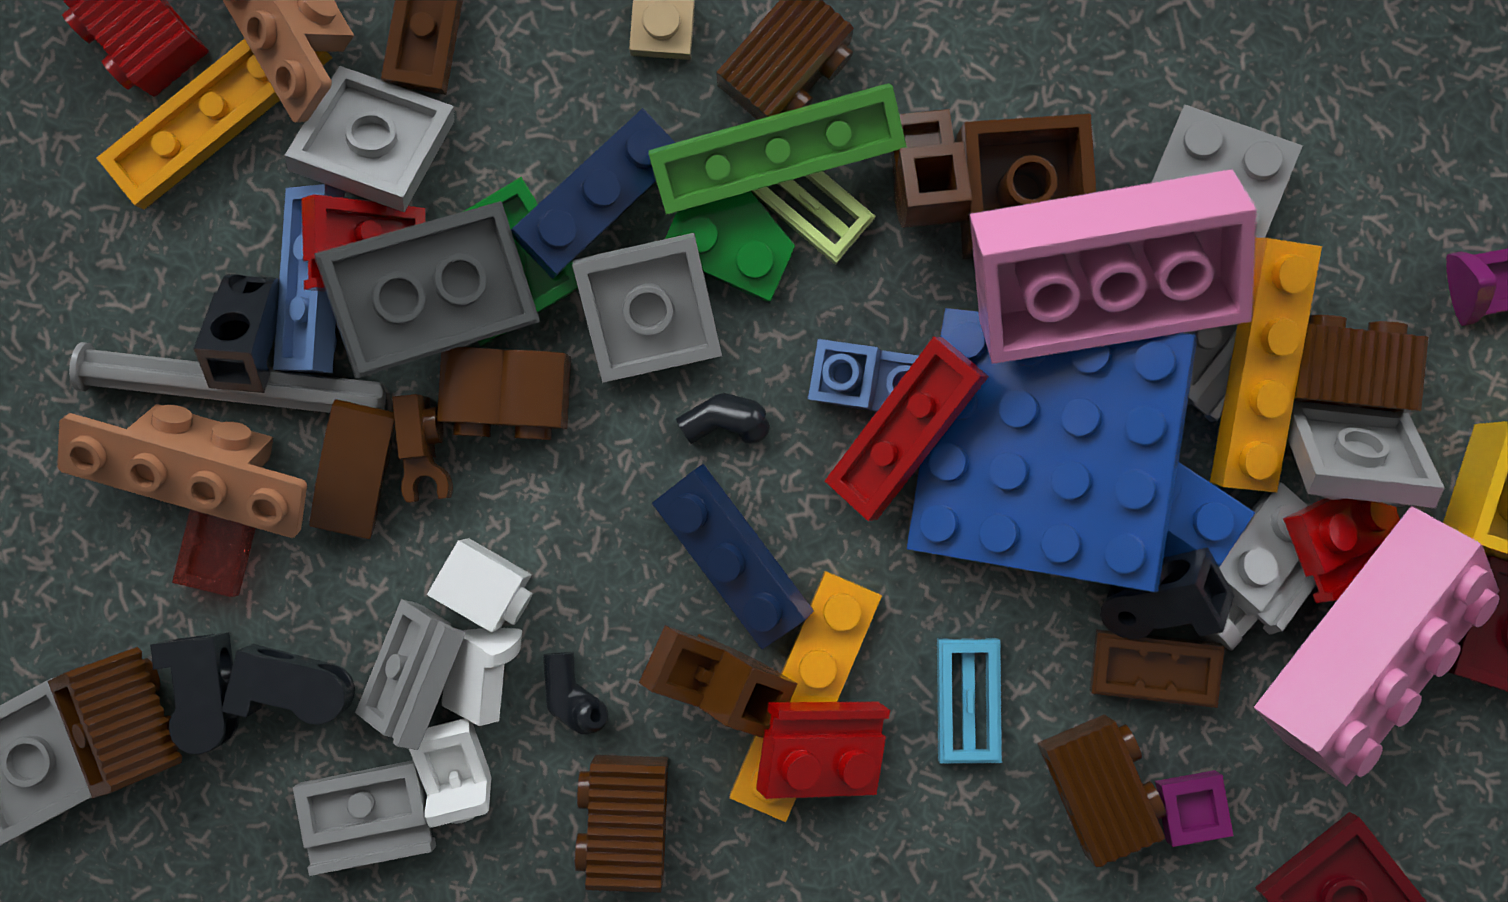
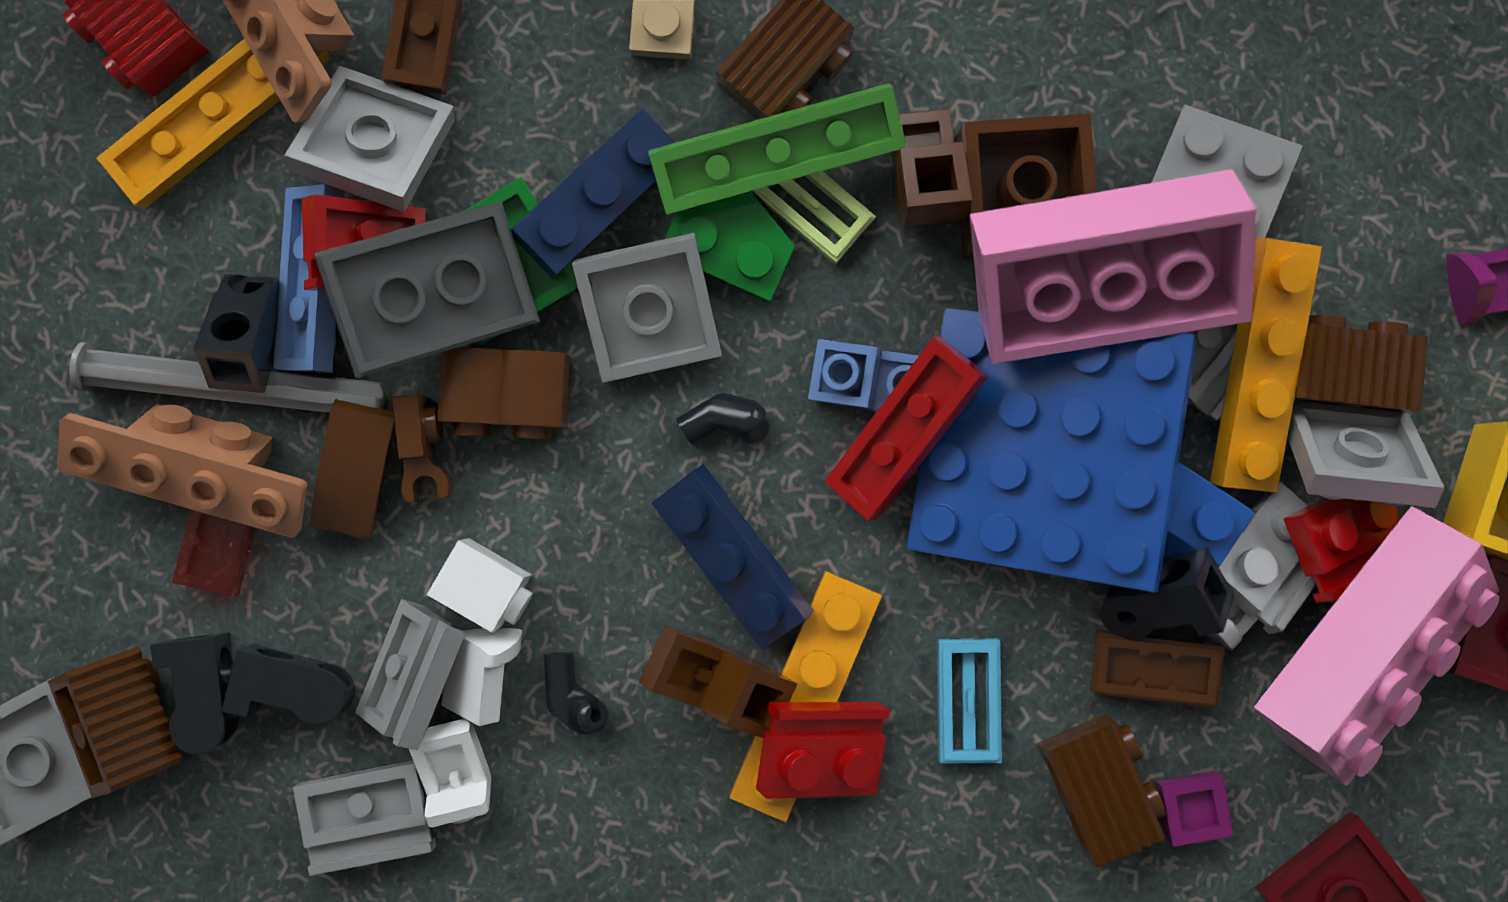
reddish brown brick [575,755,668,893] -> none

